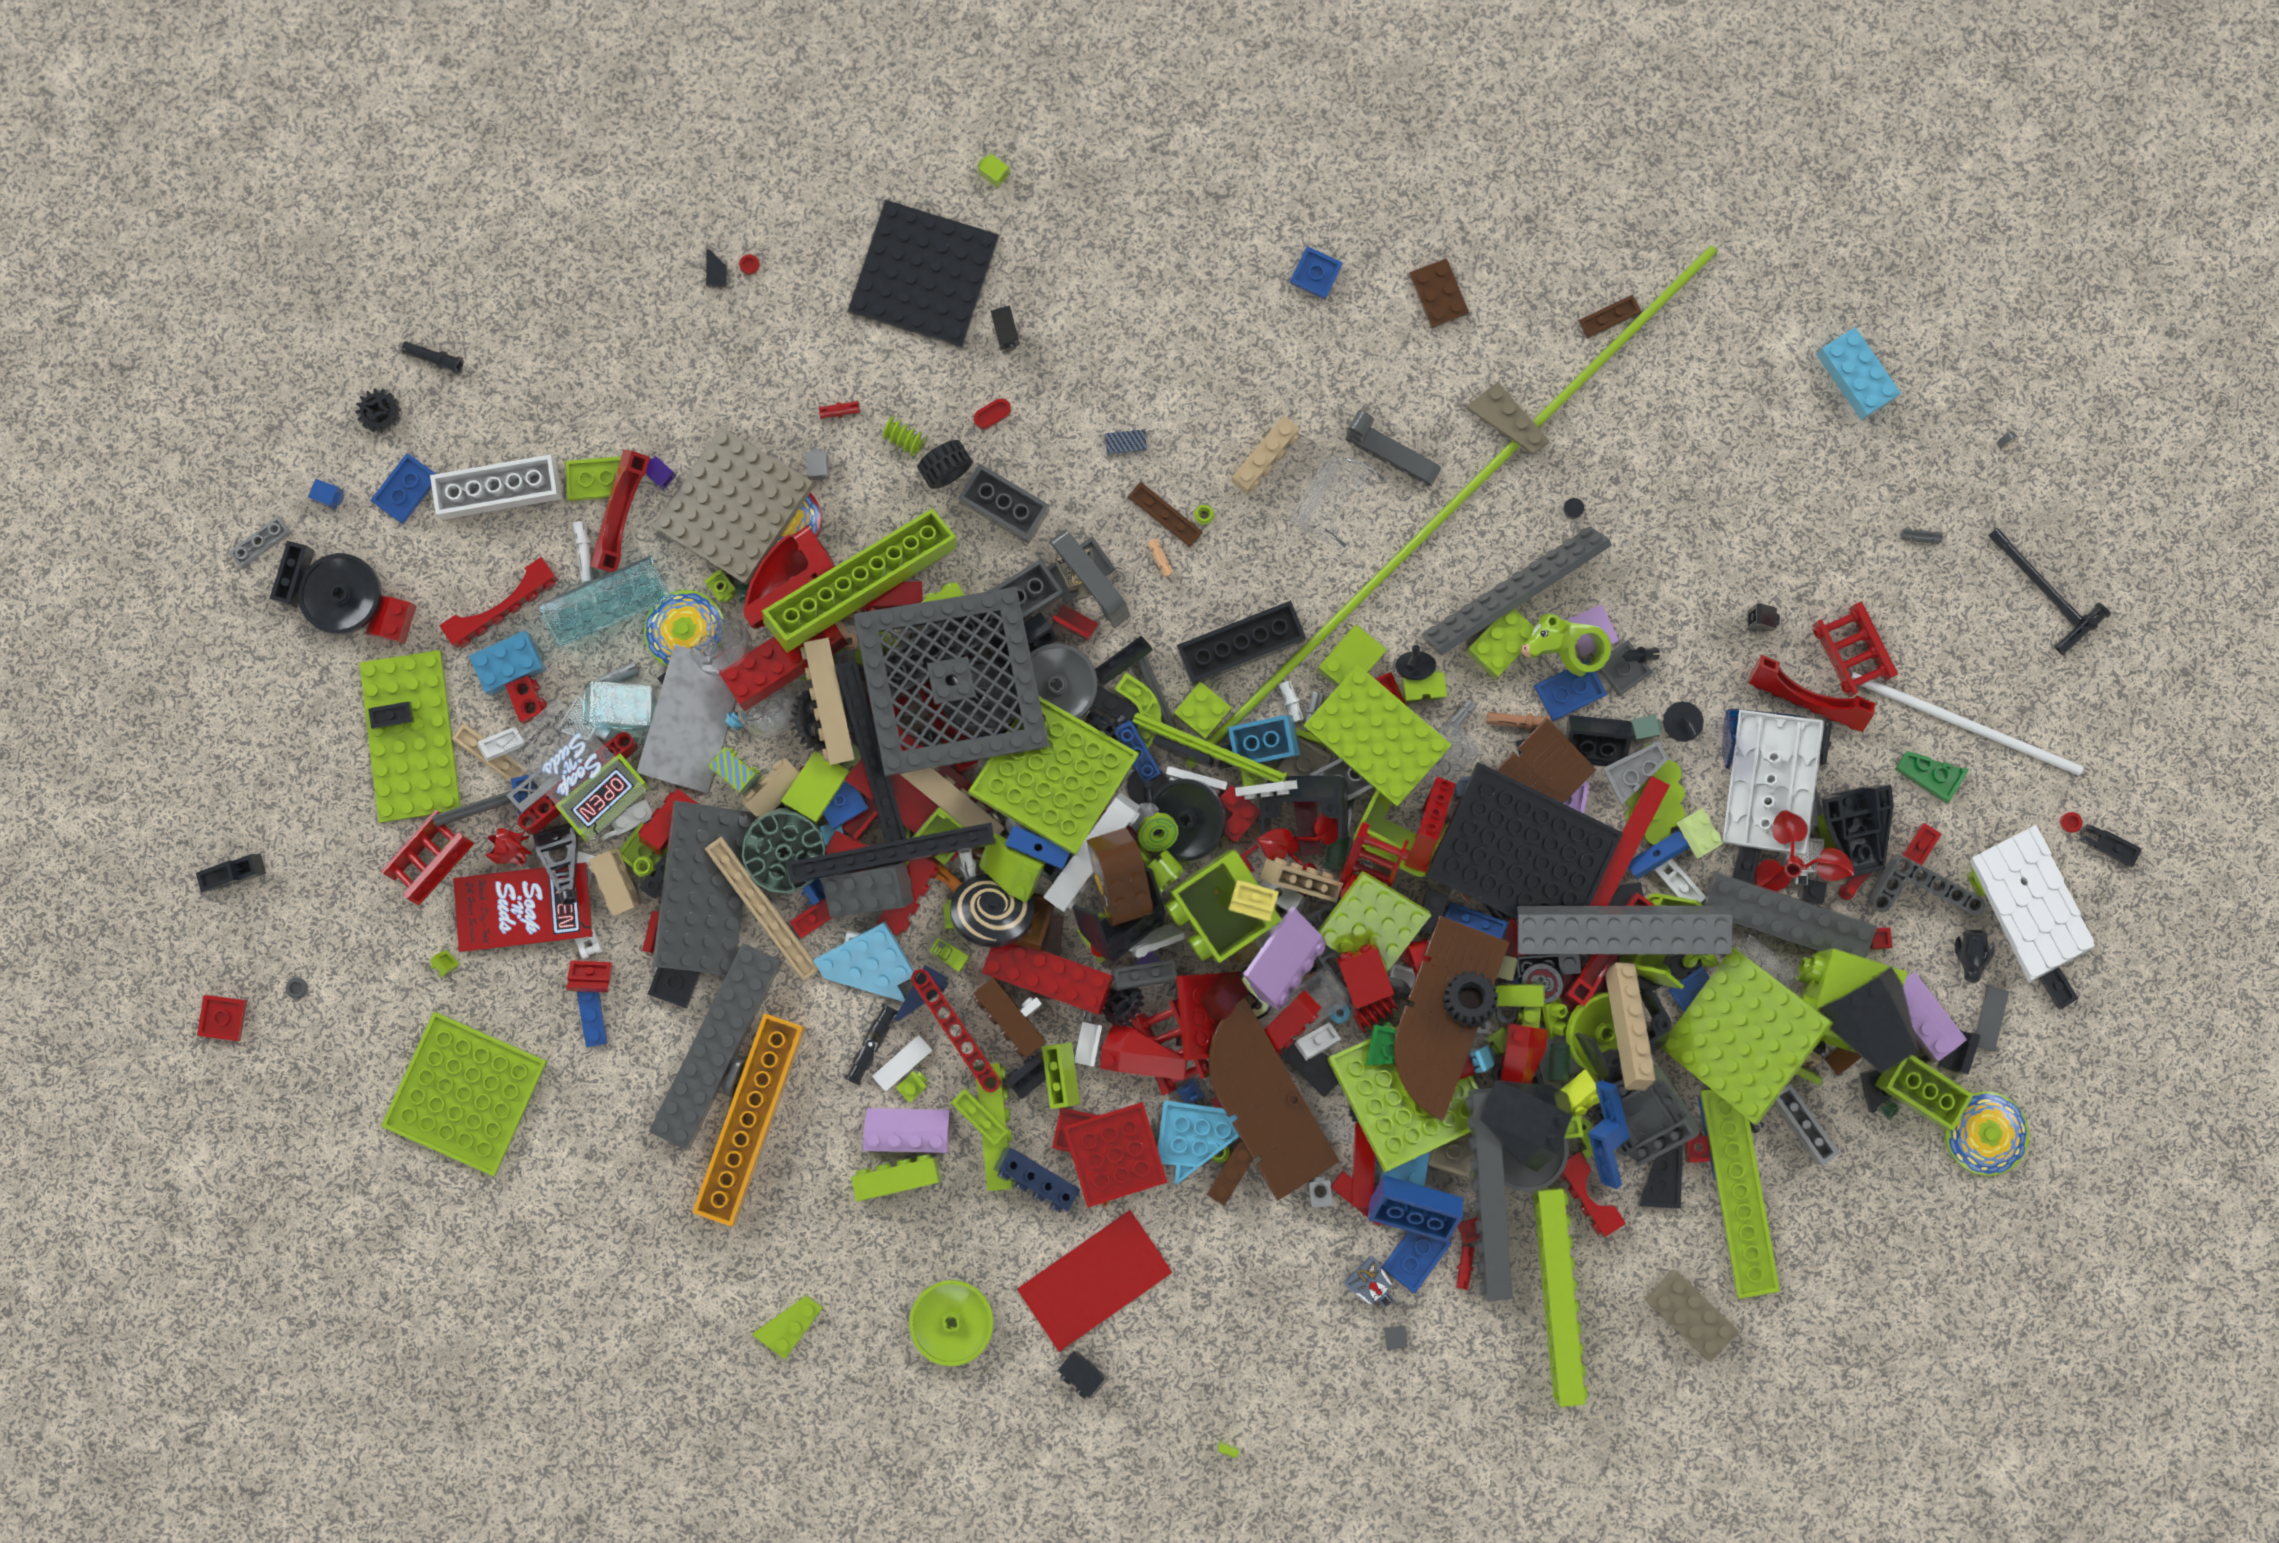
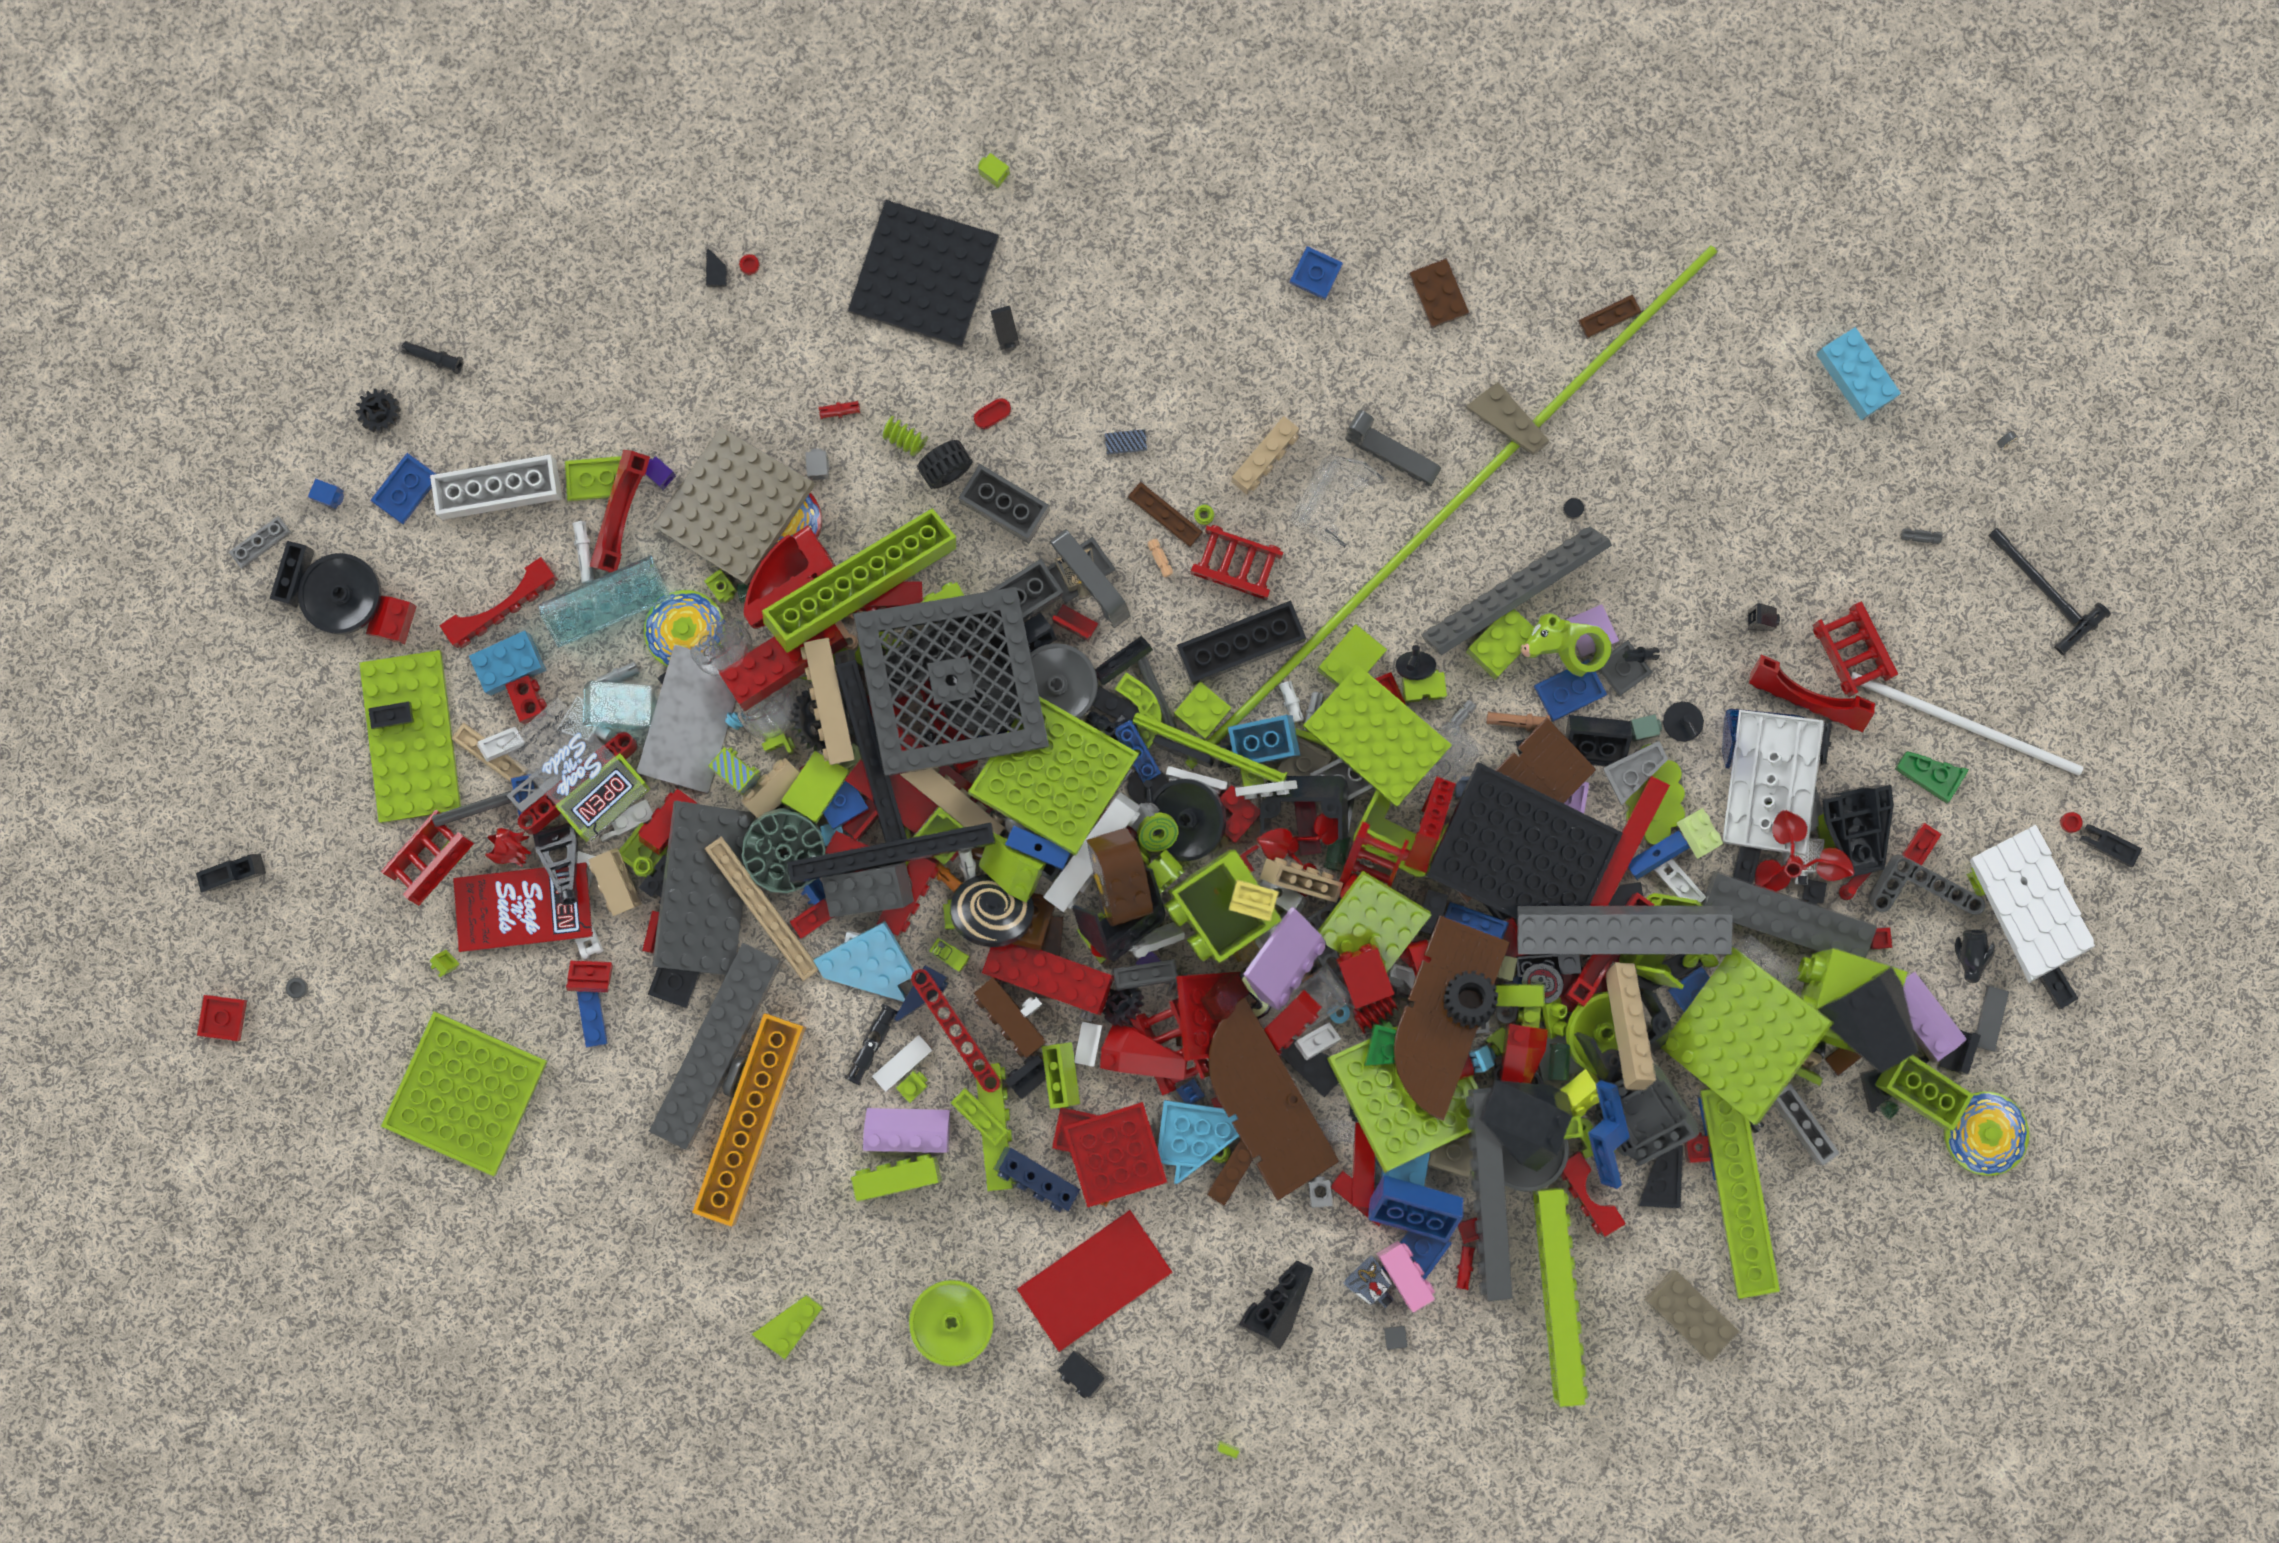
none -> lime bracket [762,733,796,755]
none -> red fence [1190,525,1284,601]
none -> black wedge [1238,1260,1314,1350]
none -> bright pink brick [1376,1241,1435,1313]

